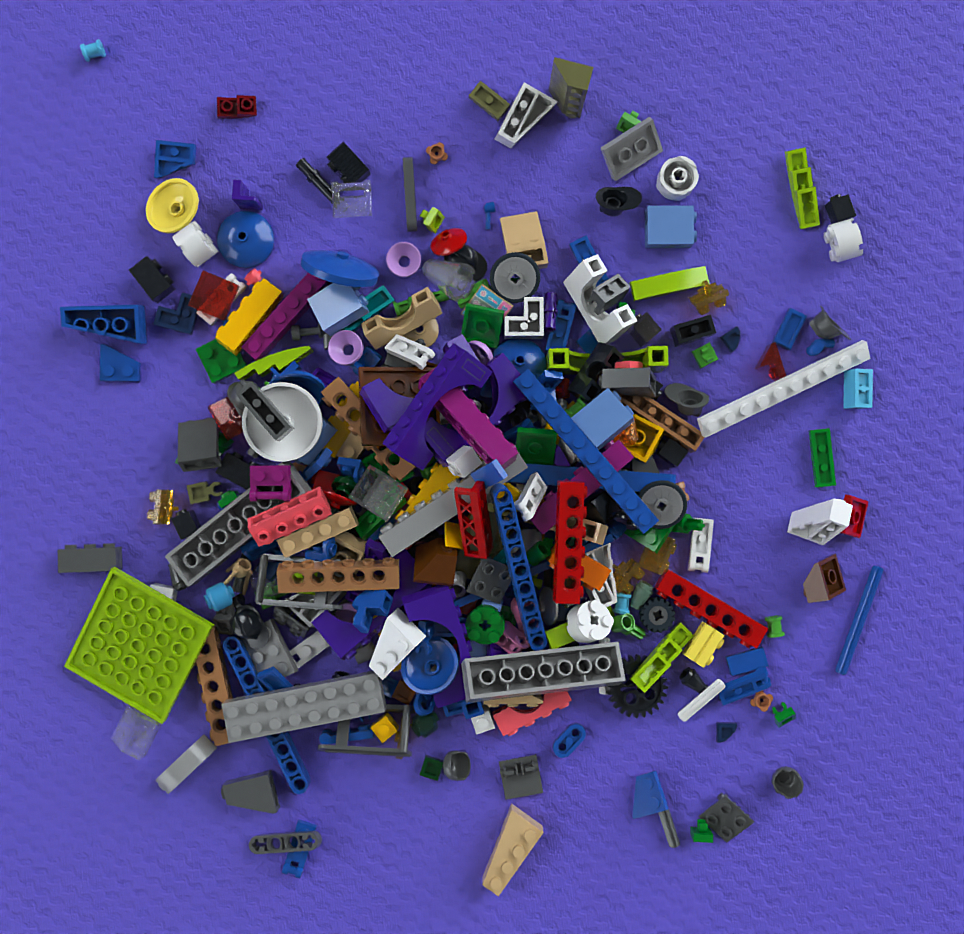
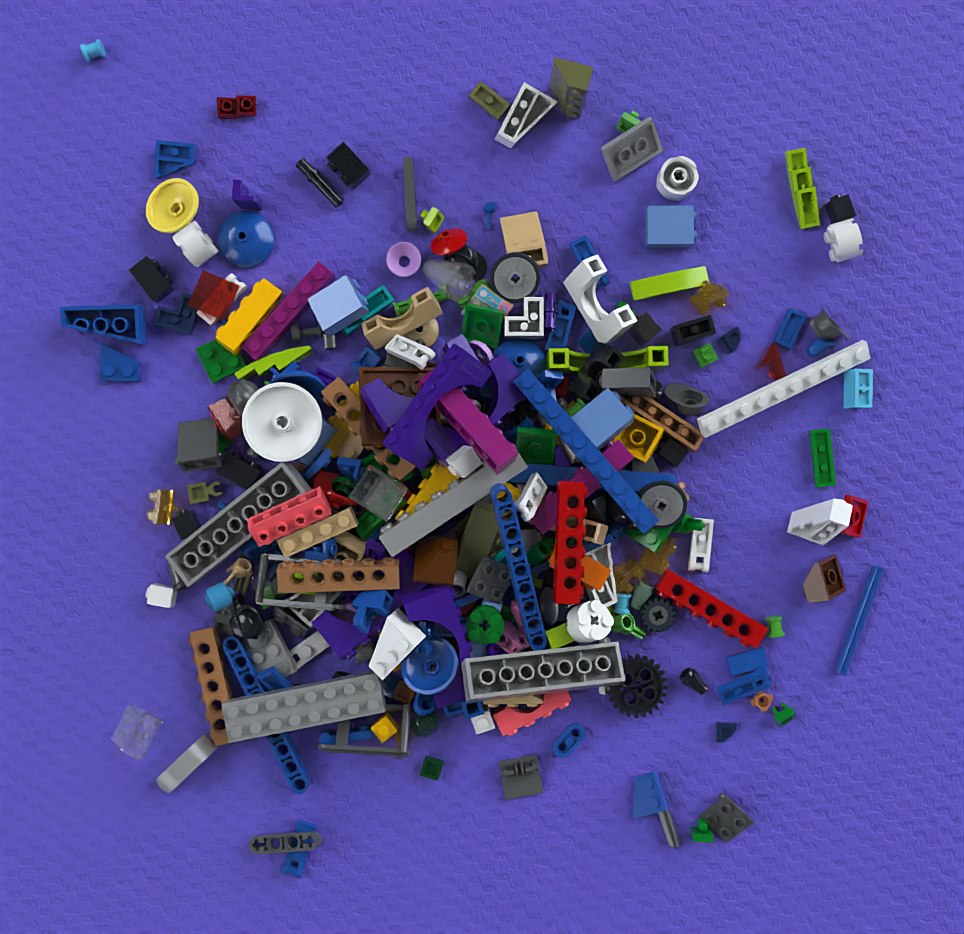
dark grey brick [57,543,122,573] -> none
lime plate [64,567,214,724] -> none
green plate [218,490,240,508] -> none
dark grey slope [221,770,280,814] -> none
dark grey brick [236,381,295,441] -> none
coral plate [244,268,262,286] -> none
magenta plate [249,465,291,501] -> none
blue dish [300,250,379,287] -> none
lavender piece [328,330,363,365] -> none
clear plate [331,180,372,218] -> none
nougat plate [426,142,448,165] -> none
dark grey hair [442,751,471,781] -> none
yellow piece [444,513,471,550] -> none
red fence [454,481,494,559] -> none
blue tile [470,459,508,489] -> none
tan wedge [482,803,544,896] -> none
dark grey hinge [588,274,631,315] -> none
black piece [596,187,642,217] -> none
coral tile [615,361,643,369] -> none
clear orange cone [619,416,639,446] -> none
lime slope [630,622,694,693] -> none
white axle [678,679,726,722] -> none
light yellow brick [682,621,725,668] -> none
dark grey hair [771,766,804,799] -> none

